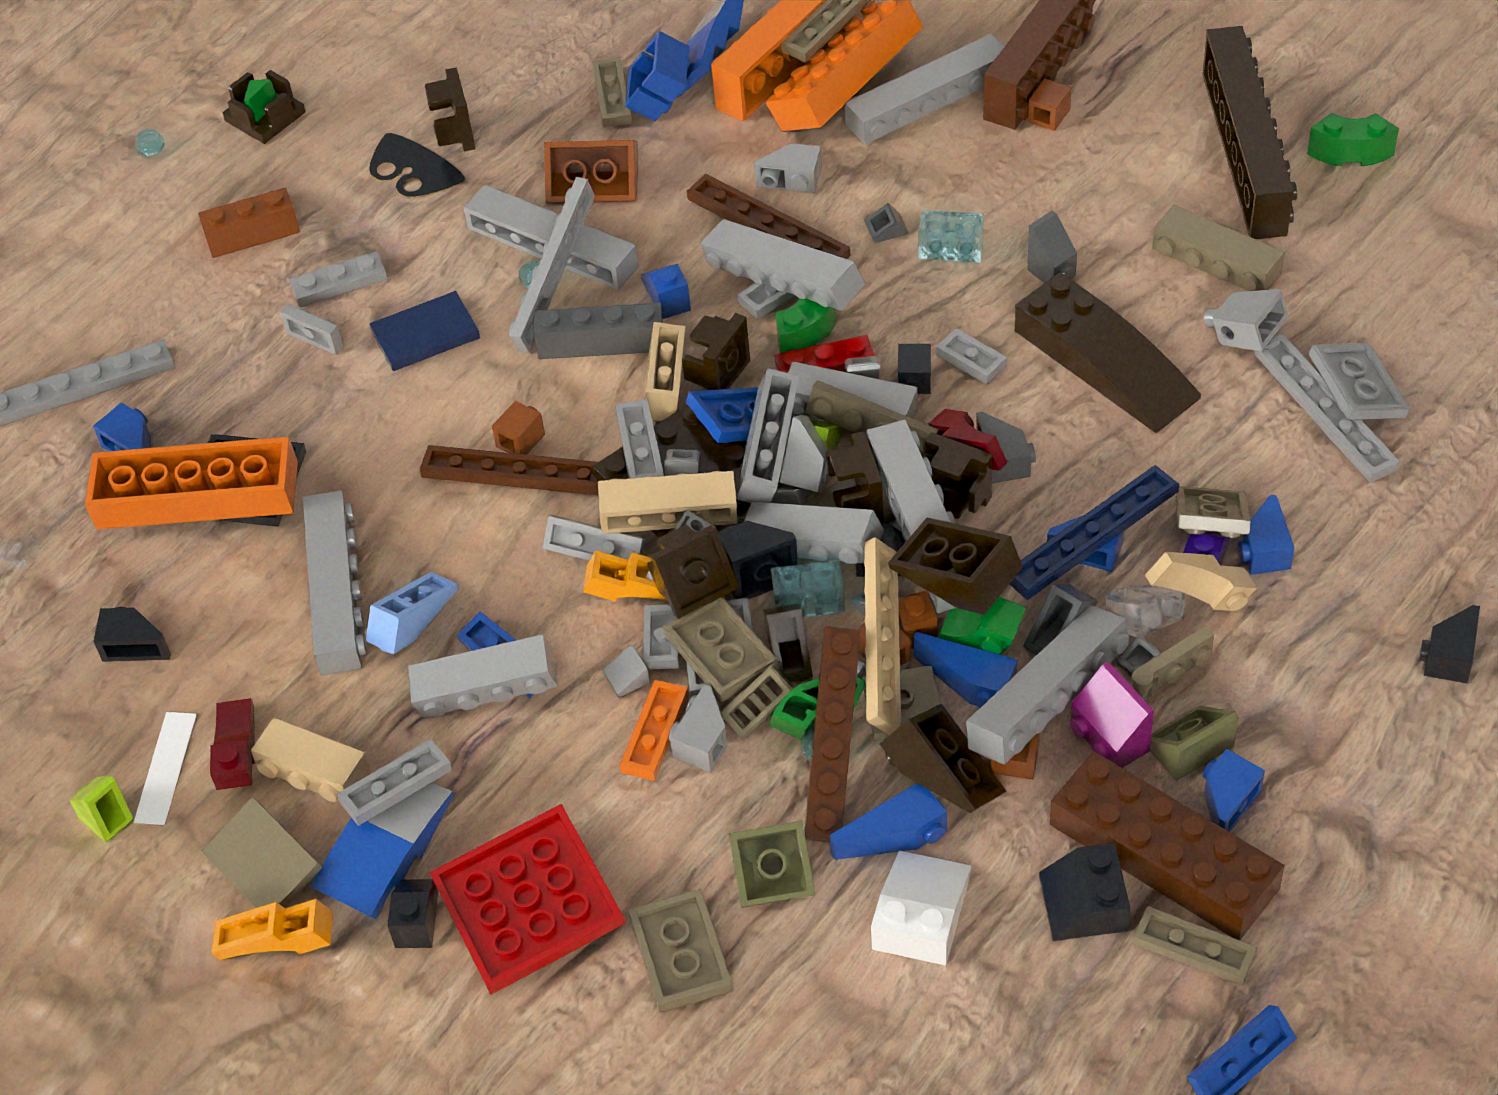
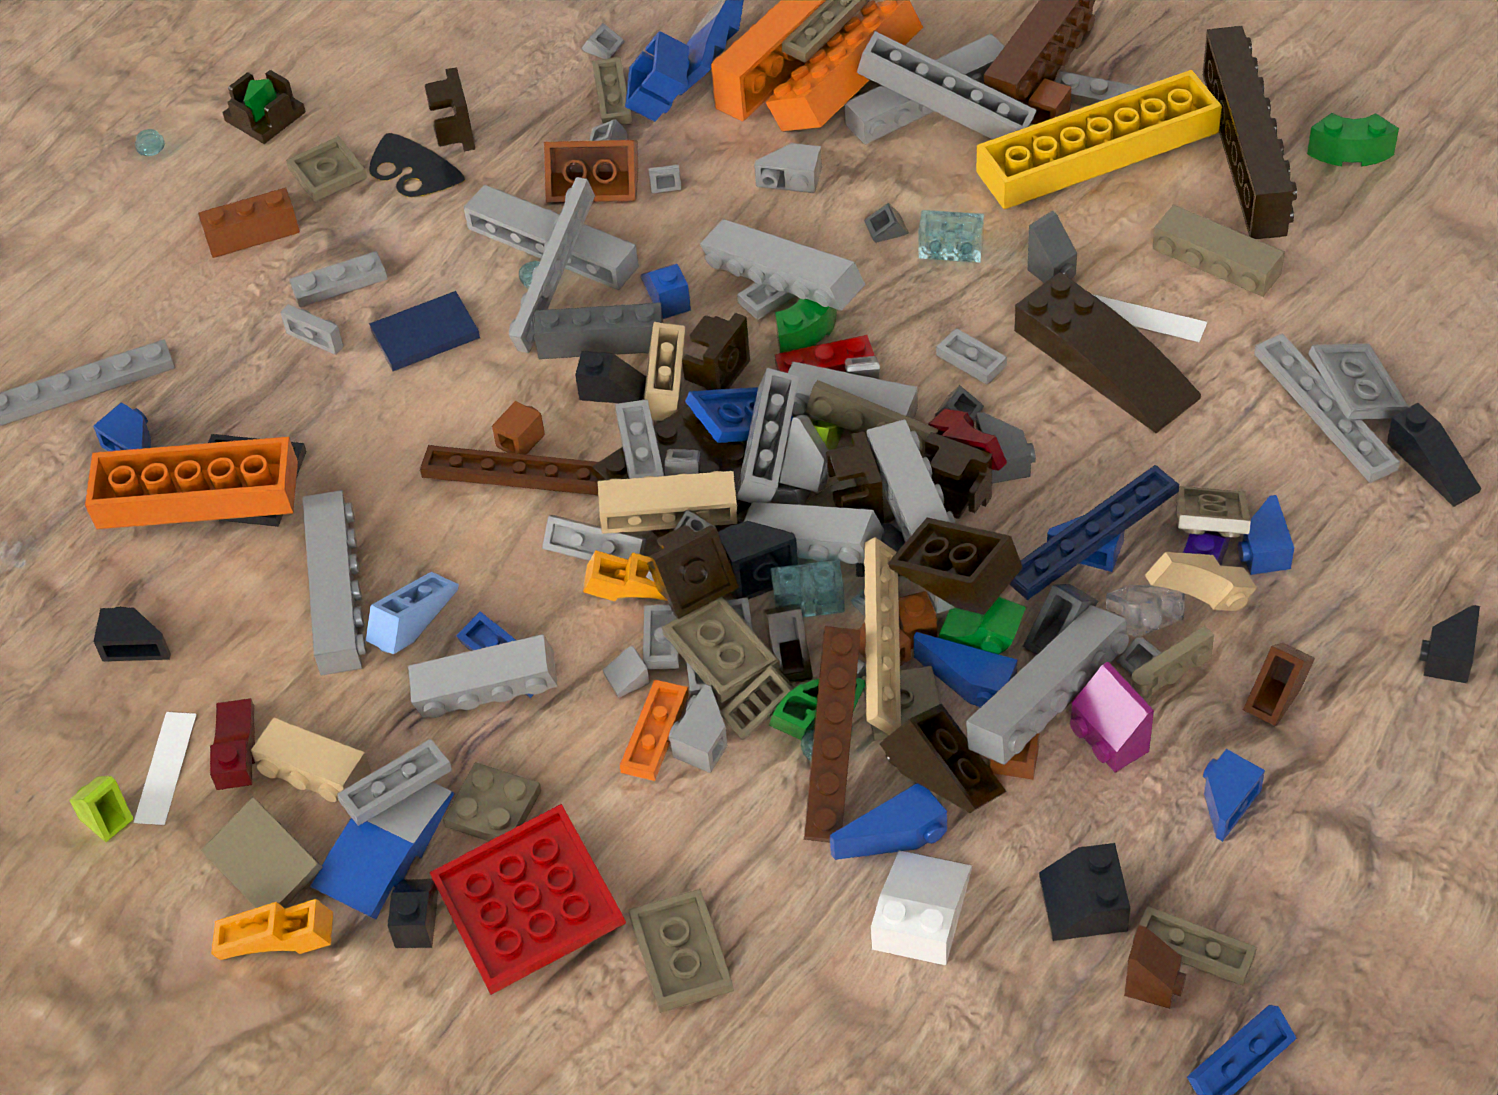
reddish brown plate [687,174,851,259] -> none
olive slope [729,821,815,908] -> none
black brick [898,344,931,394] -> none
reddish brown brick [1050,751,1285,940] -> none
olive slope [1150,706,1239,781] -> none
light grey torso [1204,289,1289,351] -> none
none -> dark tan plate [286,136,367,202]
none -> dark tan plate [443,762,541,841]
none -> black slope [575,351,646,404]
none -> light grey slope [582,23,625,59]
none -> light grey slope [589,119,628,141]
none -> light grey slope [649,165,681,193]
none -> light grey brick [857,31,1037,139]
none -> dark grey slope [935,385,984,422]
none -> yellow brick [976,70,1222,209]
none -> light grey plate [1056,71,1140,106]
none -> white sticker [1092,294,1207,342]
none -> reddish brown slope [1124,925,1186,1009]
none -> reddish brown slope [1243,643,1315,726]
none -> black slope [1387,403,1481,507]

